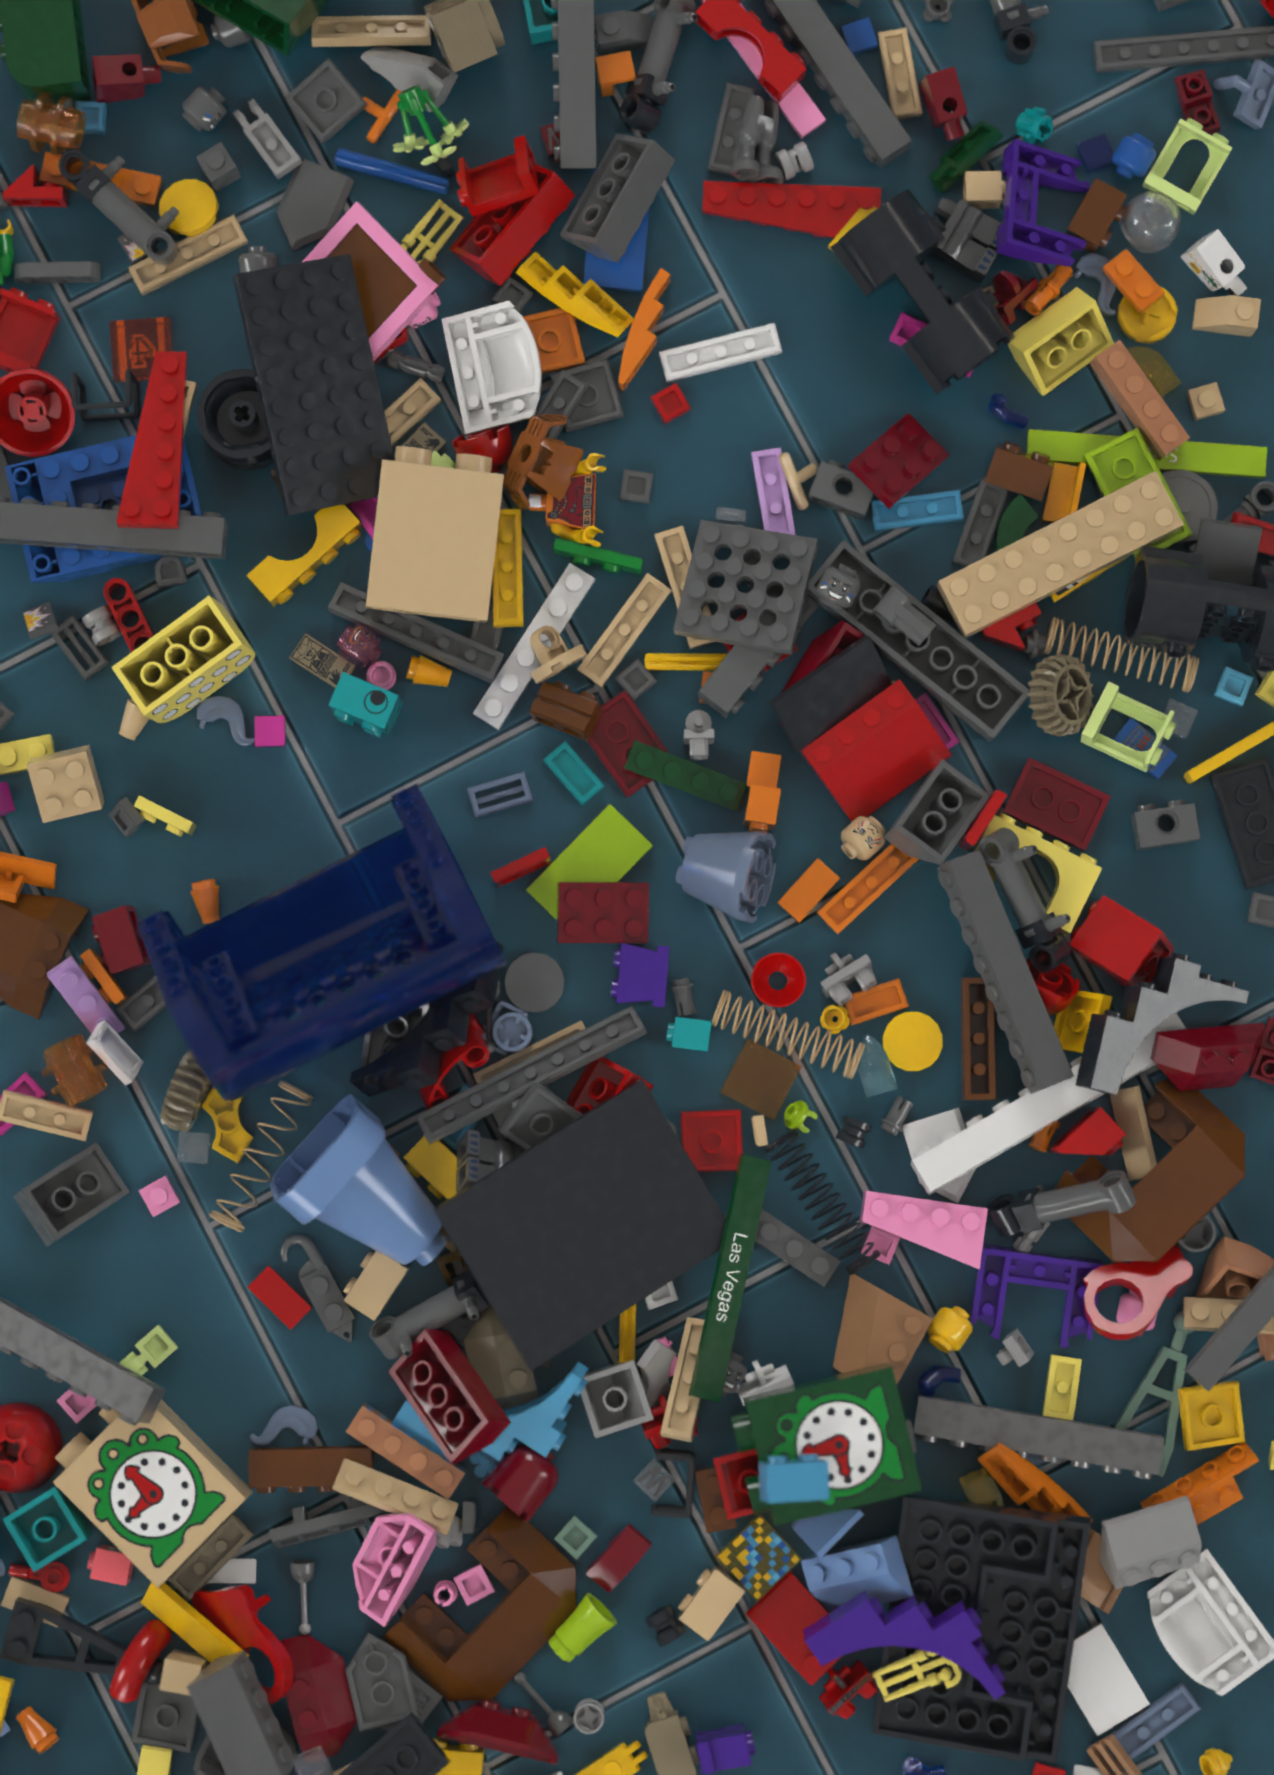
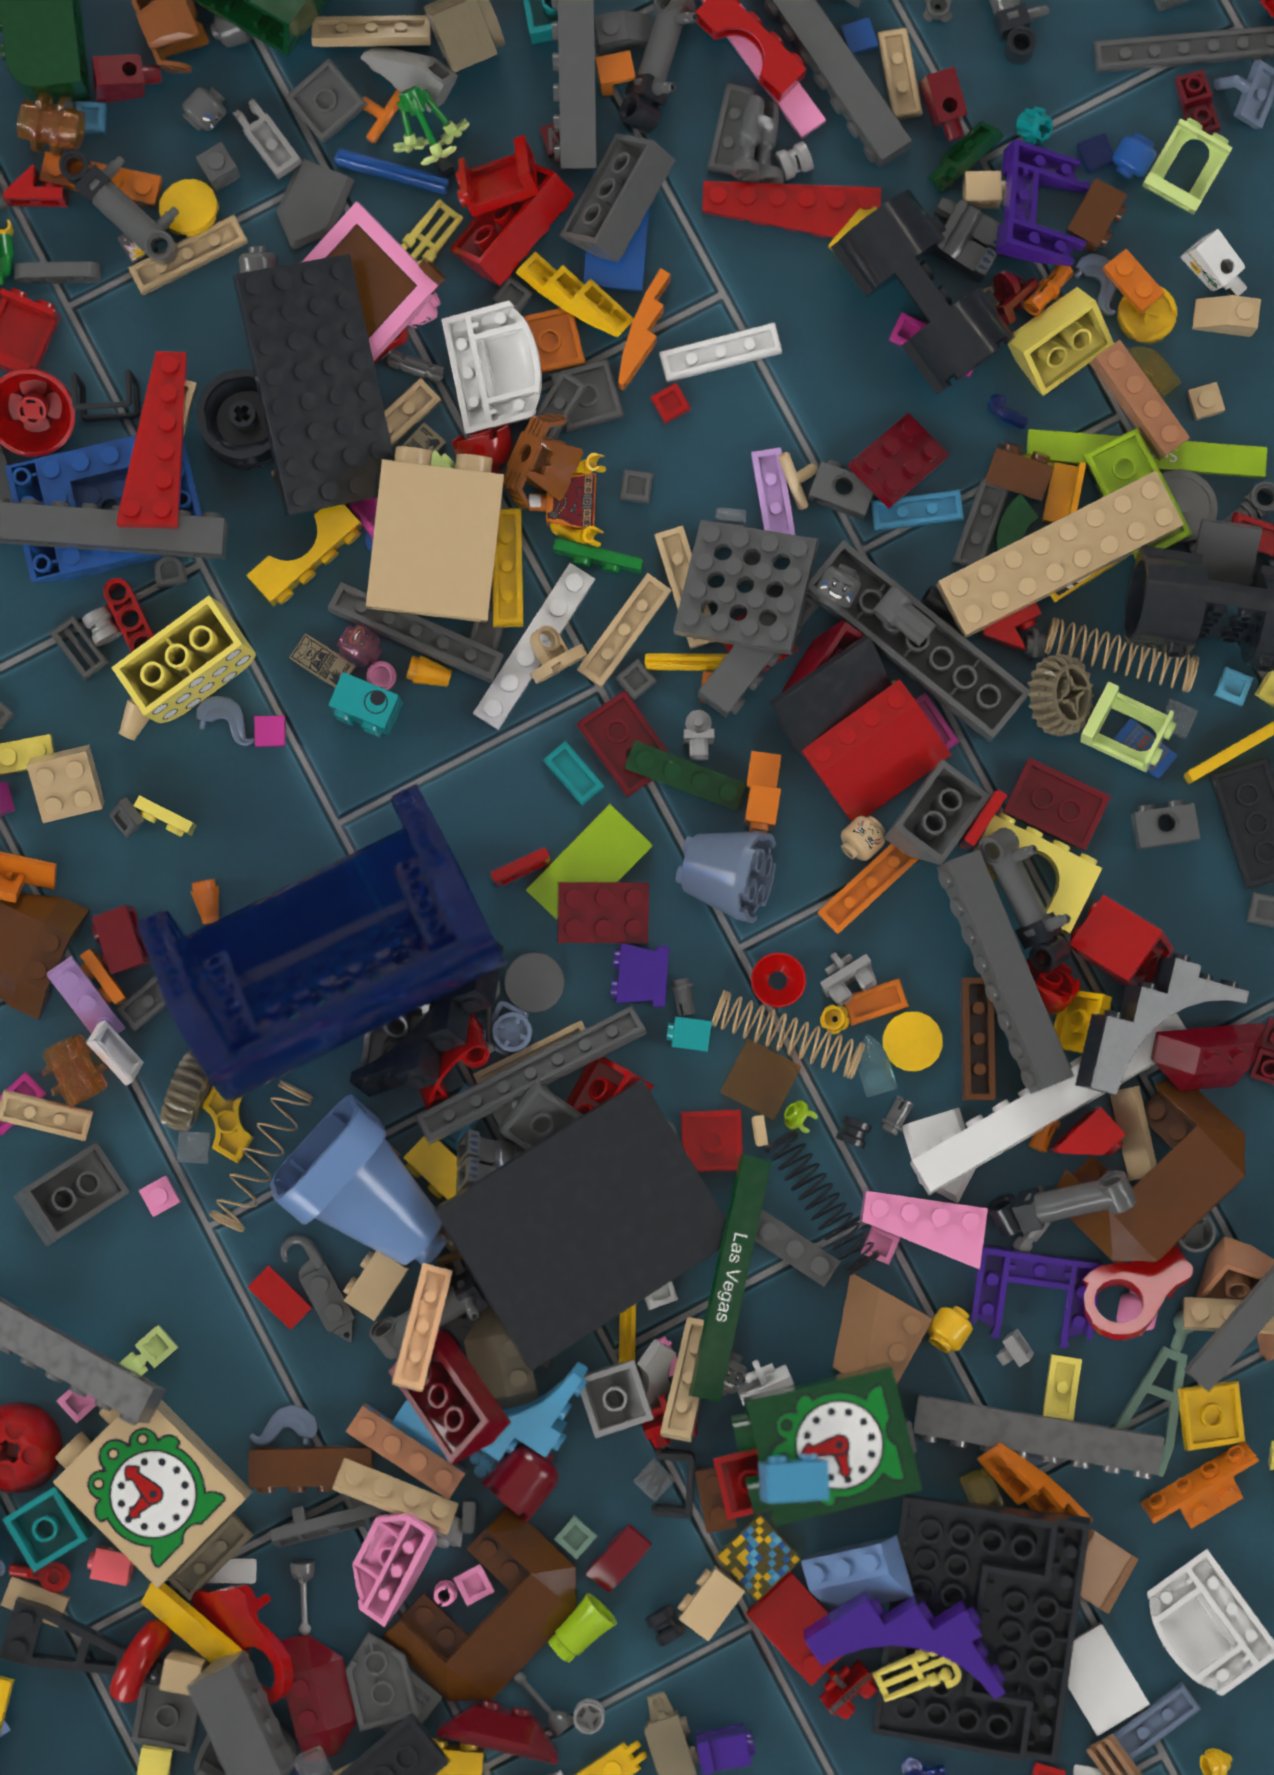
orange cone [16,1706,59,1754] -> none
dark grey tile [22,602,59,640] -> none
clear red tile [109,317,173,382] -> none
sand blue tile [467,772,533,818] -> none
reddish brown brick [530,681,602,742] -> none
orange tile [777,858,840,923] -> none
medium blue slope [791,1506,864,1559] -> none
clear blue arm [918,1365,961,1396] -> none
light grey slope [1100,1496,1202,1589] -> none
clear cylinder [1120,191,1181,253] -> none
none -> light nougat plate [392,1263,453,1392]

